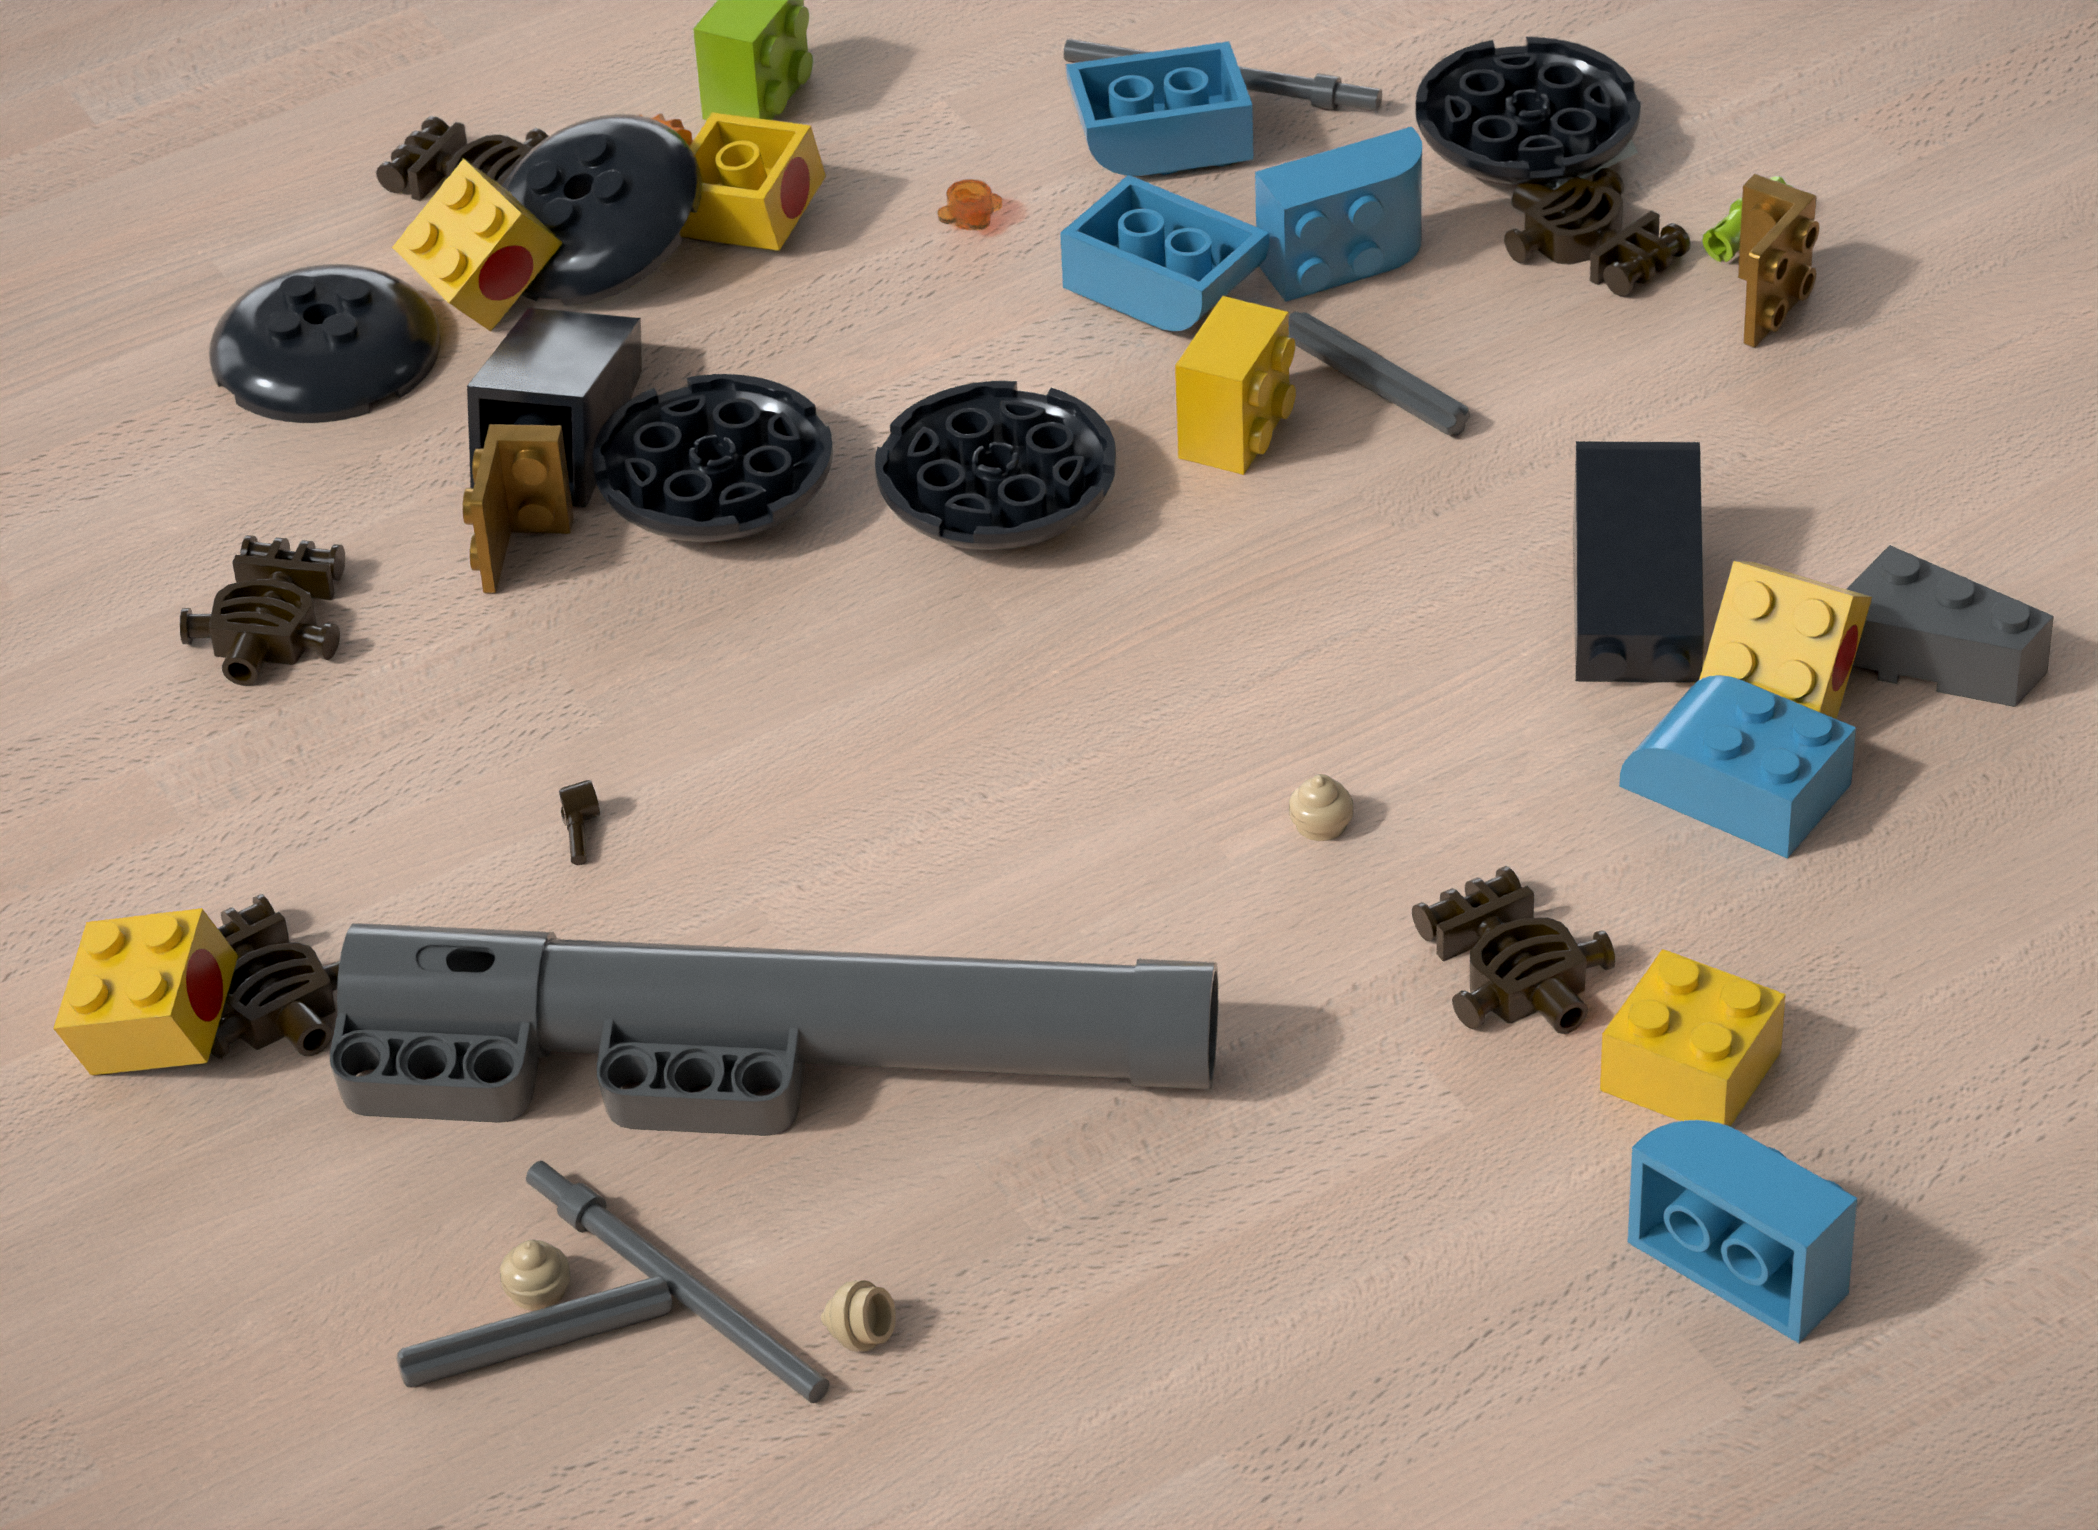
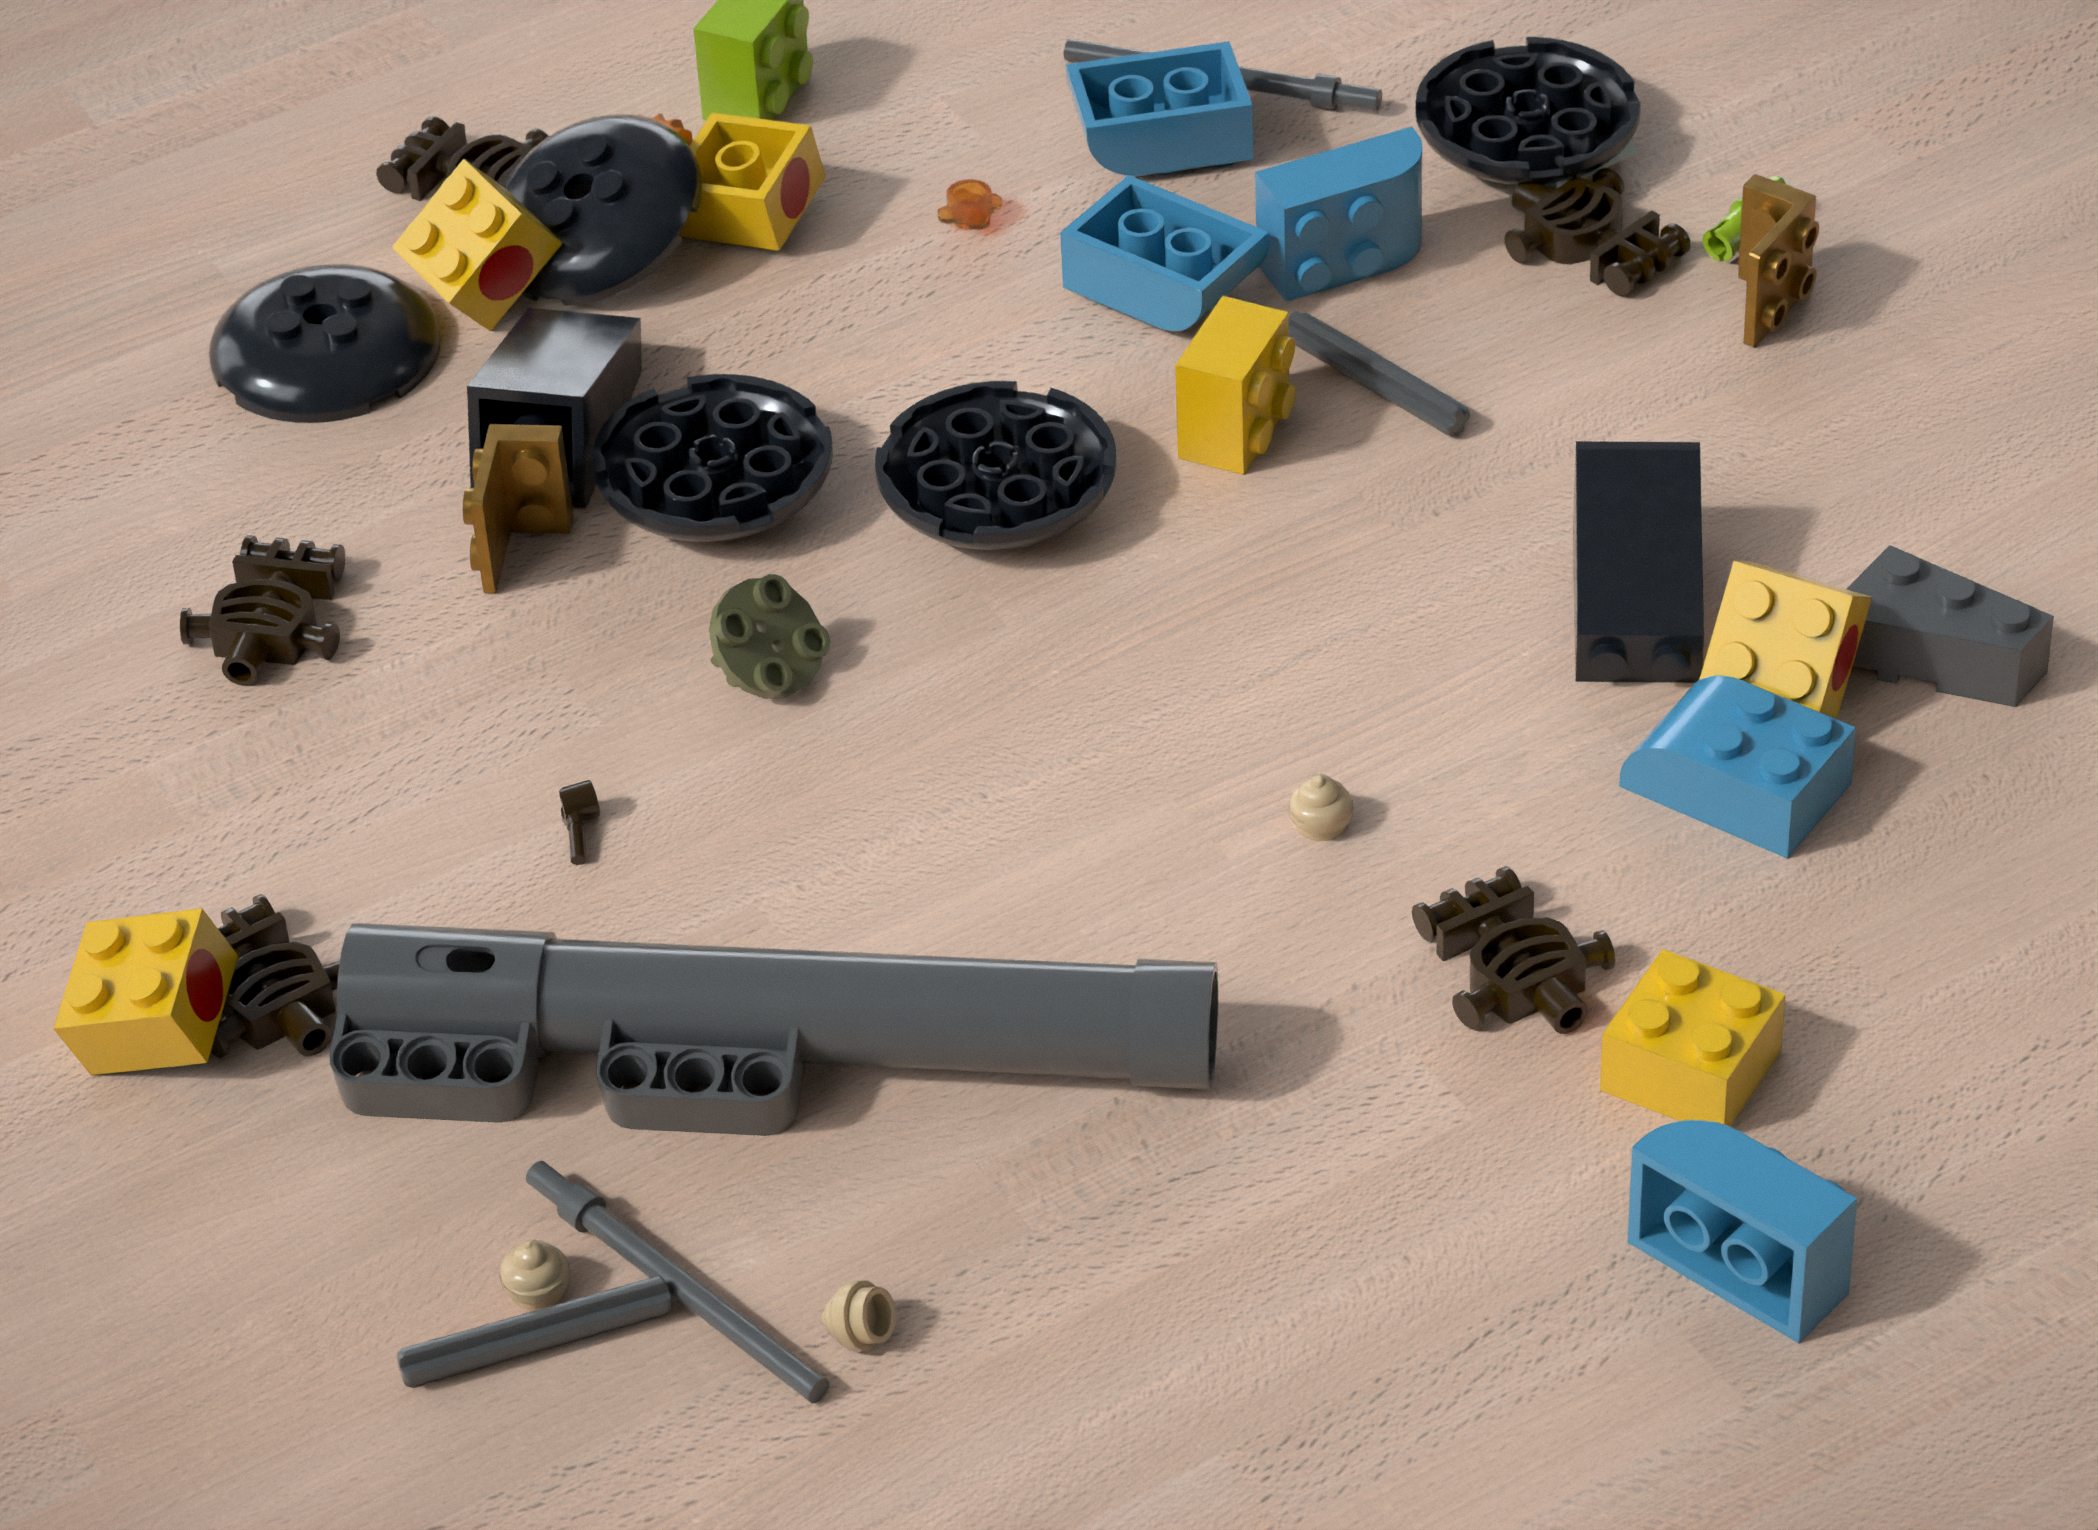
none -> olive plate [709,574,831,699]

